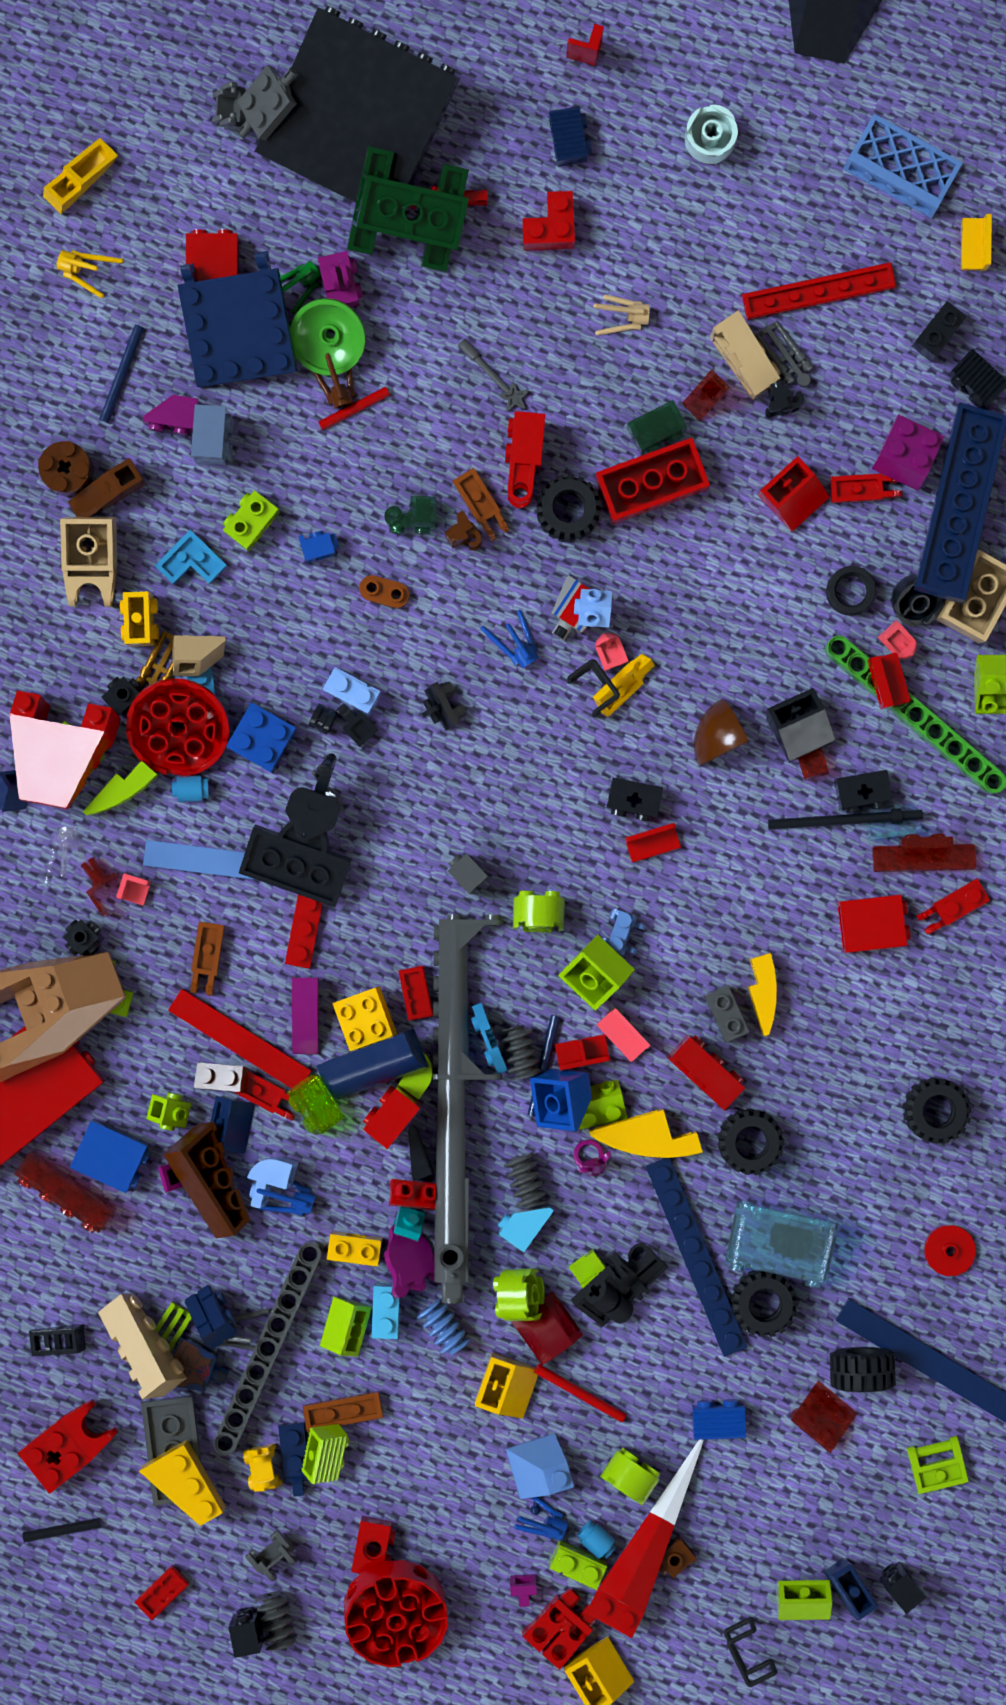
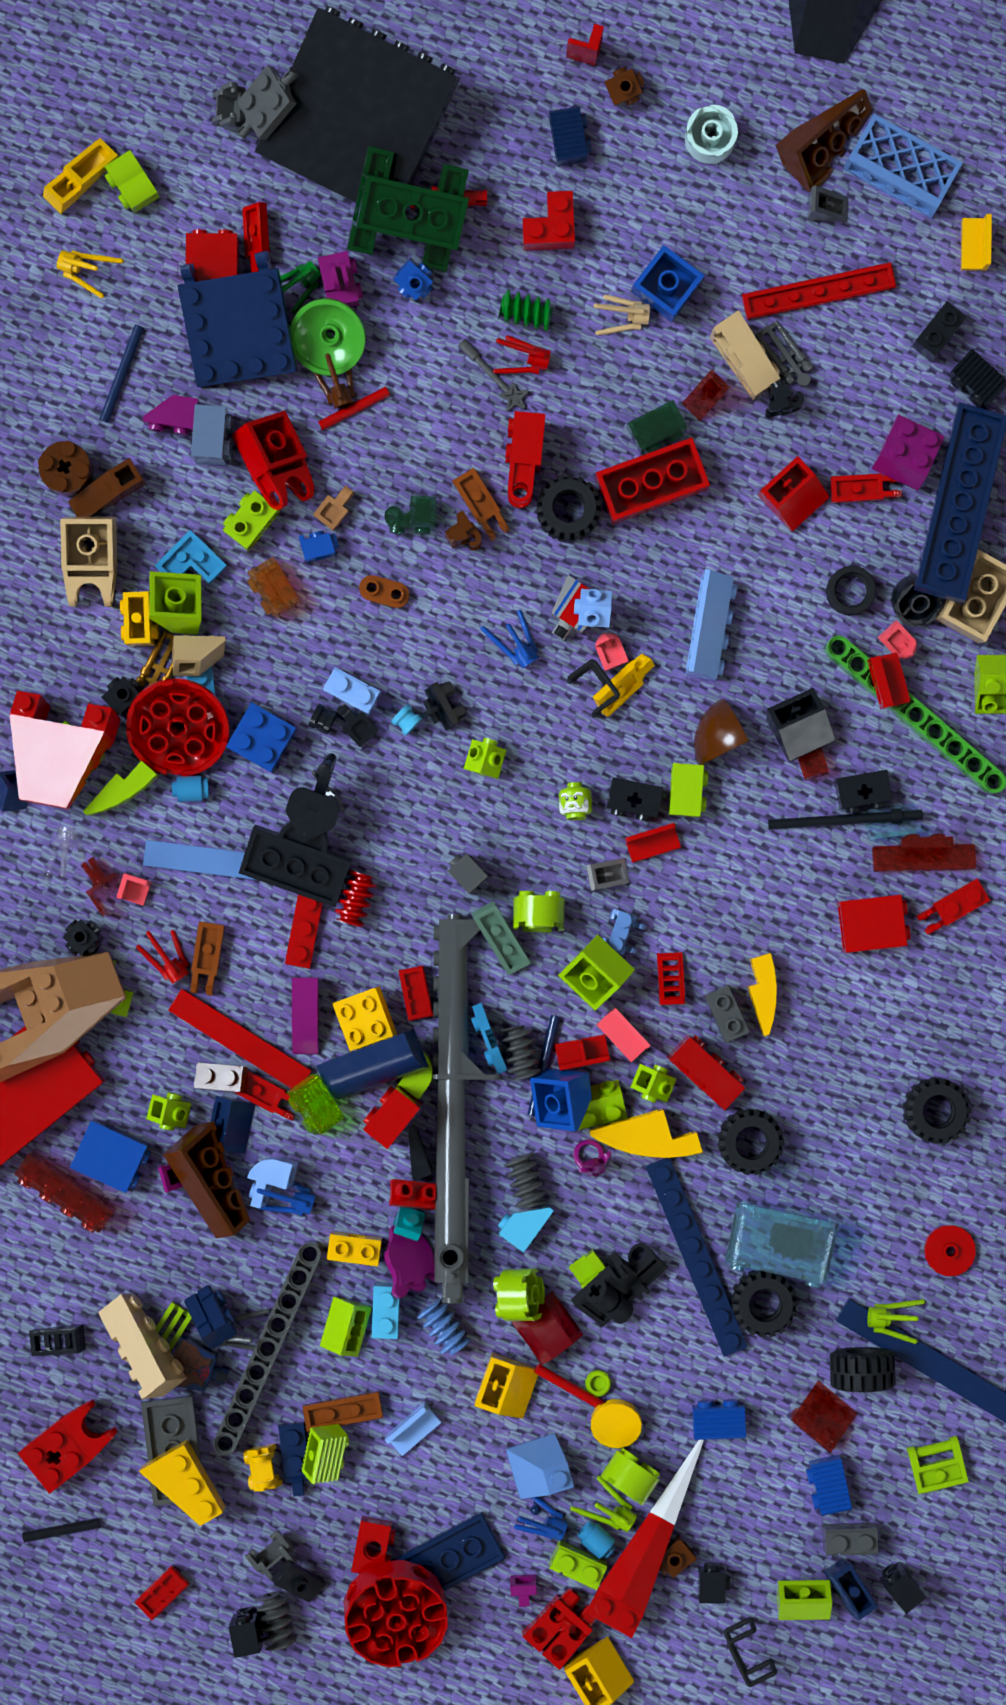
none -> lime brick [104,150,159,213]
none -> red plant [136,930,189,984]
none -> lime slope [149,571,201,635]
none -> red brick [231,410,315,510]
none -> red hinge [242,202,270,272]
none -> clear orange brick [247,557,302,618]
none -> black plate [271,1560,326,1602]
none -> medium nougat plate [313,485,355,532]
none -> red piece [335,870,377,927]
none -> light blue panel [385,1402,441,1456]
none -> medium azure wheel [391,704,423,736]
none -> dark blue tile [391,1511,506,1591]
none -> blue brick [393,257,433,300]
none -> lime brick [463,738,507,779]
none -> sand green plate [471,901,531,976]
none -> red plant [493,335,551,374]
none -> green piece [498,289,554,332]
none -> lime head [559,782,592,820]
none -> lime plant [570,1476,637,1532]
none -> lime tile [585,1370,611,1396]
none -> light grey slope [586,858,629,891]
none -> yellow tile [590,1399,642,1448]
none -> reddish brown brick [604,66,646,106]
none -> lime brick [630,1064,676,1103]
none -> blue brick [631,245,705,323]
none -> red slope [657,952,685,1005]
none -> lime brick [668,763,708,817]
none -> light blue slope [685,569,737,680]
none -> black brick [698,1562,730,1604]
none -> reddish brown wedge [775,89,873,192]
none -> blue brick [806,1455,852,1516]
none -> dark grey slope [807,186,848,222]
none -> dark grey brick [822,1522,878,1556]
none -> lime plant [867,1299,925,1344]

